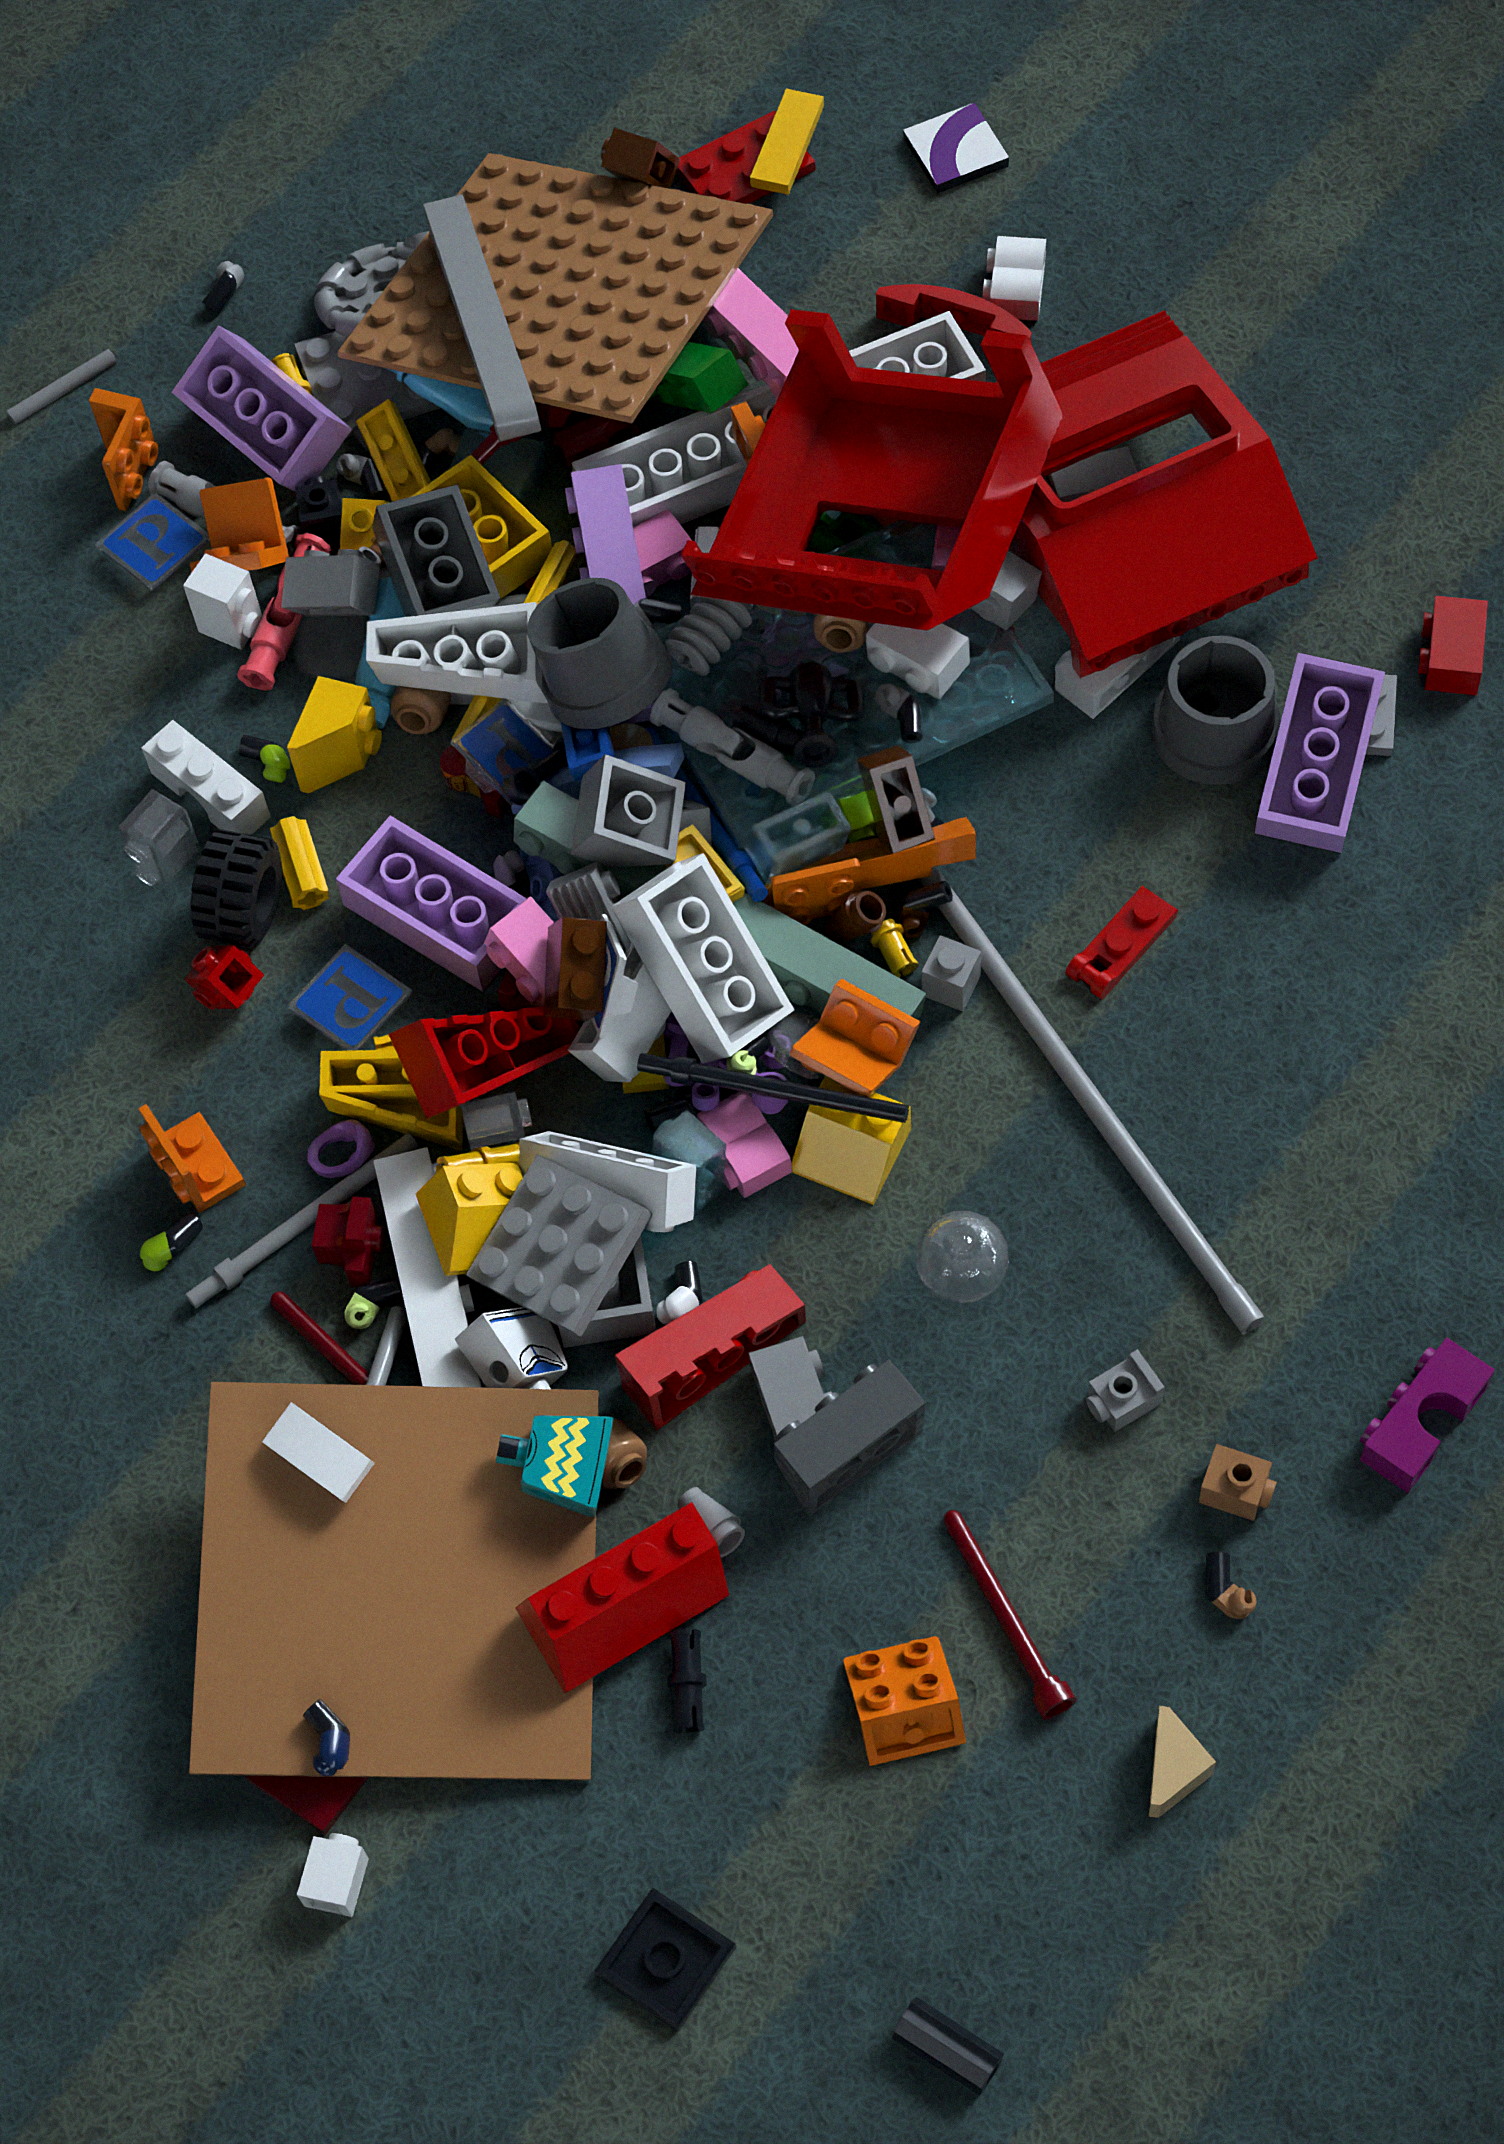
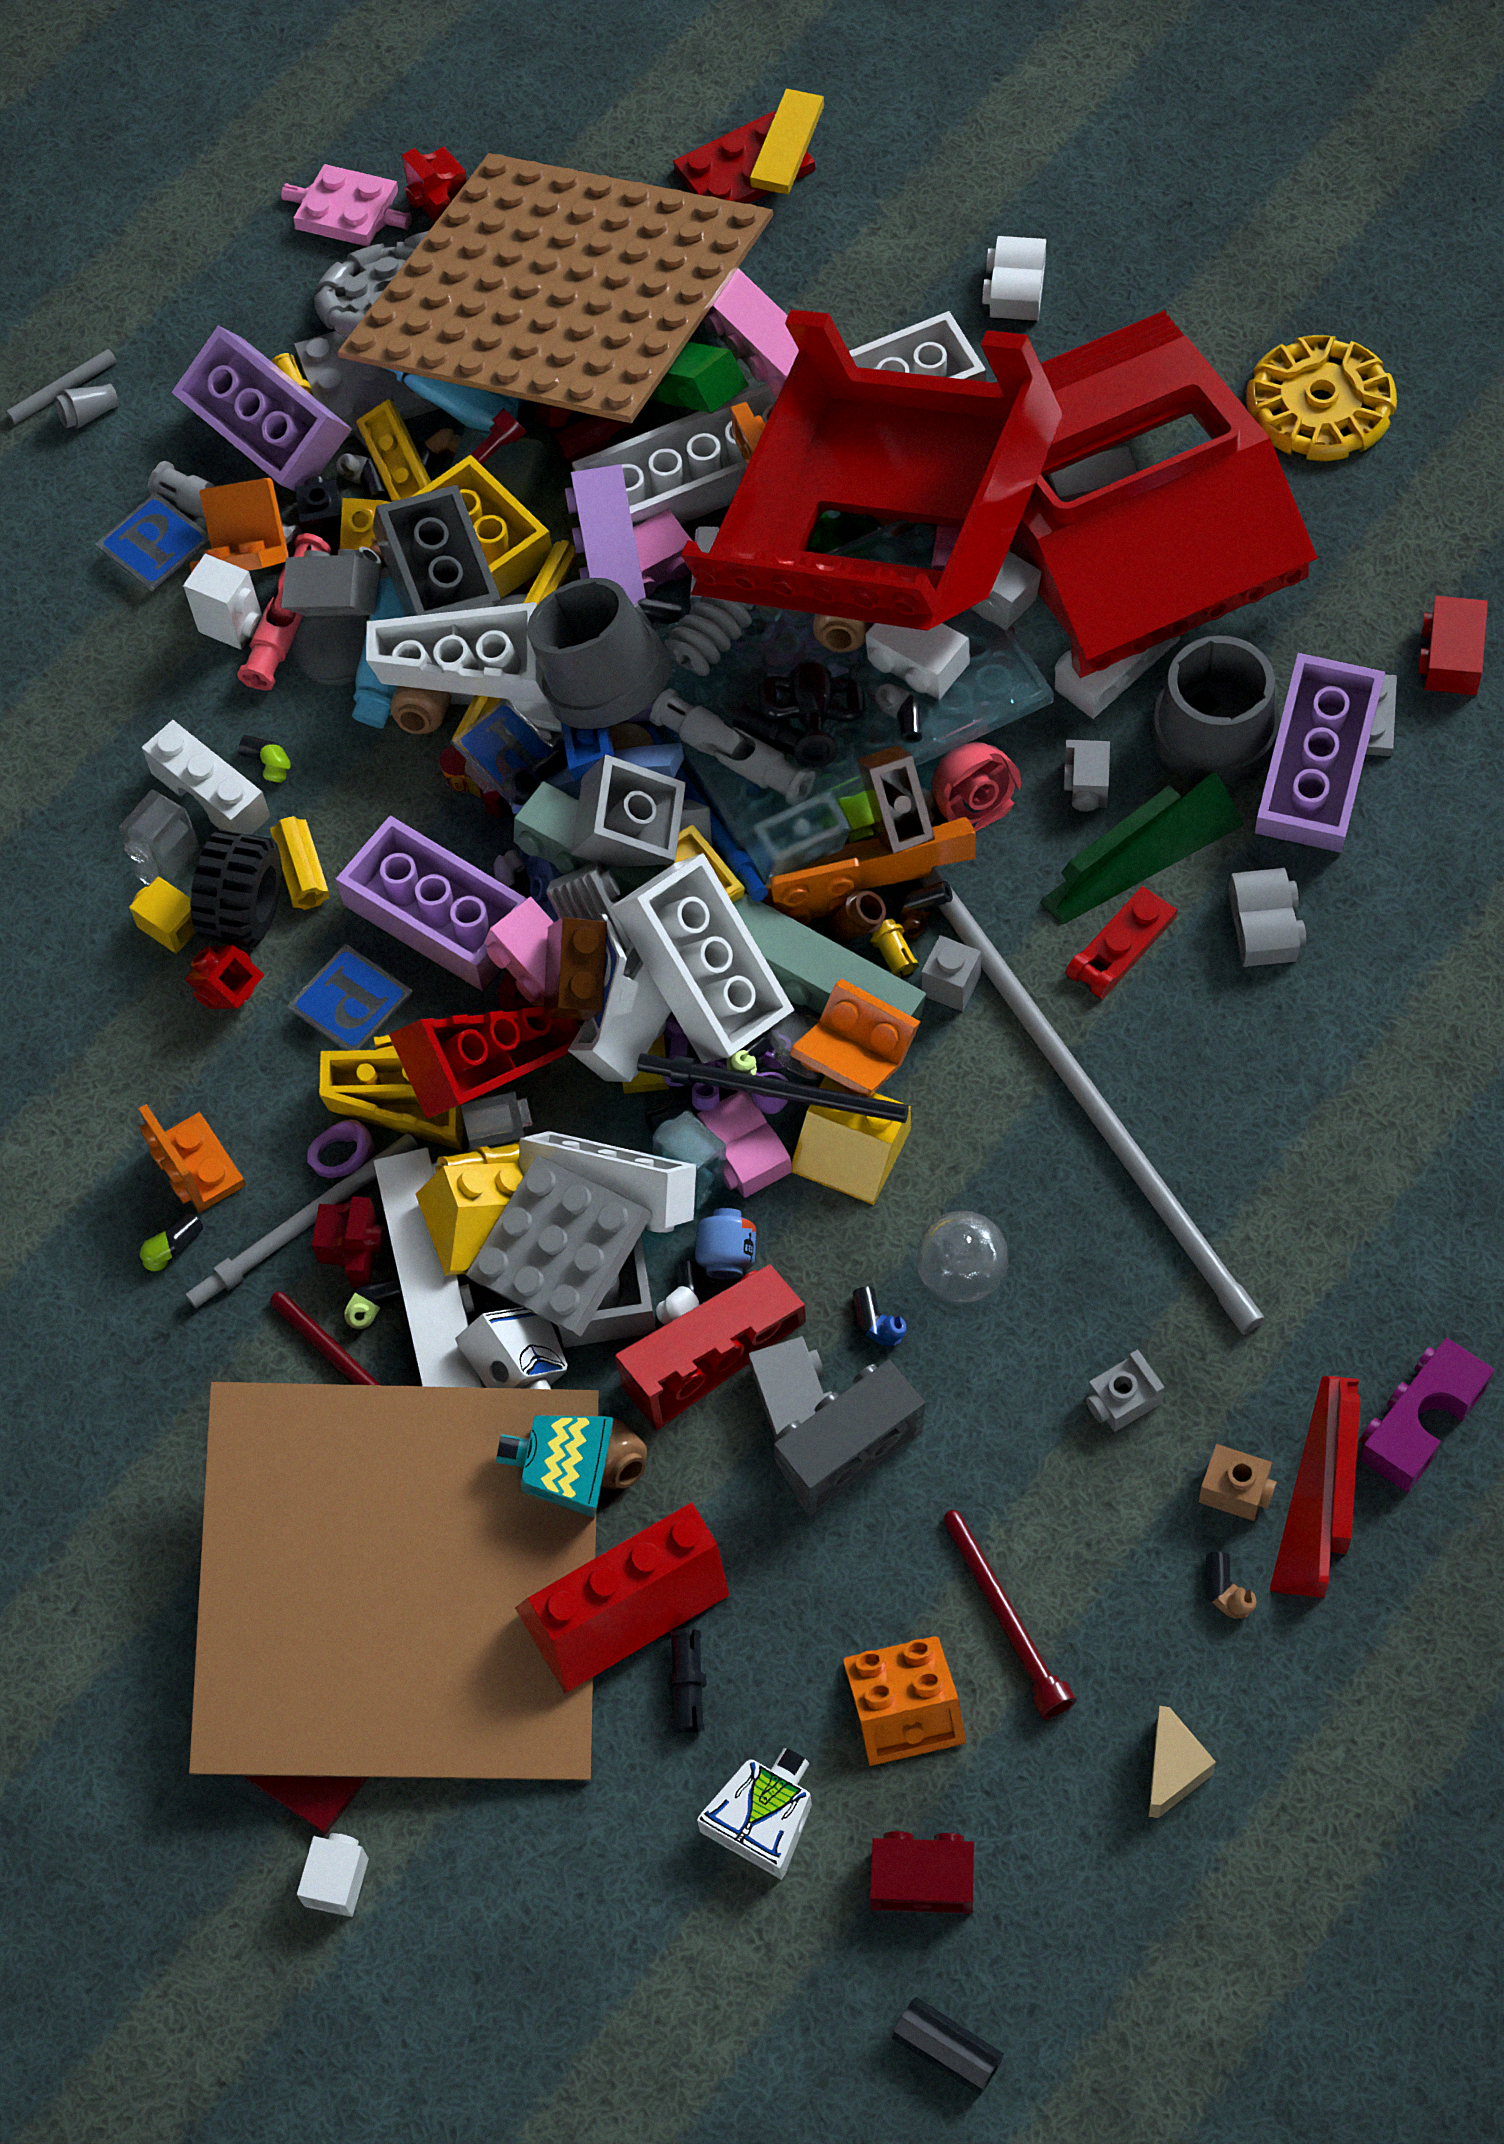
orange bracket [89,388,158,511] -> none
black arm [202,261,244,314] -> none
white slope [262,1402,375,1503] -> none
yellow slope [287,676,382,793] -> none
arm [303,1699,350,1777] -> none
light grey bar [366,1306,407,1386] -> none
light grey beam [423,194,541,442] -> none
black tile [594,1887,736,2032] -> none
reddish brown brick [601,127,680,189] -> none
light grey cone [677,1487,745,1557] -> none
red slope [876,284,1032,344] -> none
tile [903,103,1009,194] -> none
none -> light grey cone [54,383,119,429]
none -> yellow brick [129,876,196,954]
none -> bright pink plate [281,164,412,247]
none -> red brick [401,146,467,223]
none -> medium blue head [695,1208,757,1280]
none -> white torso [697,1748,812,1880]
none -> arm [852,1287,907,1346]
none -> dark red brick [870,1831,974,1914]
none -> coral cylinder [931,742,1022,831]
none -> dark green wedge [1040,771,1243,925]
none -> light grey brick [1064,740,1110,811]
none -> light grey brick [1229,868,1306,967]
none -> yellow plate [1246,335,1397,461]
none -> red wedge [1270,1376,1360,1598]

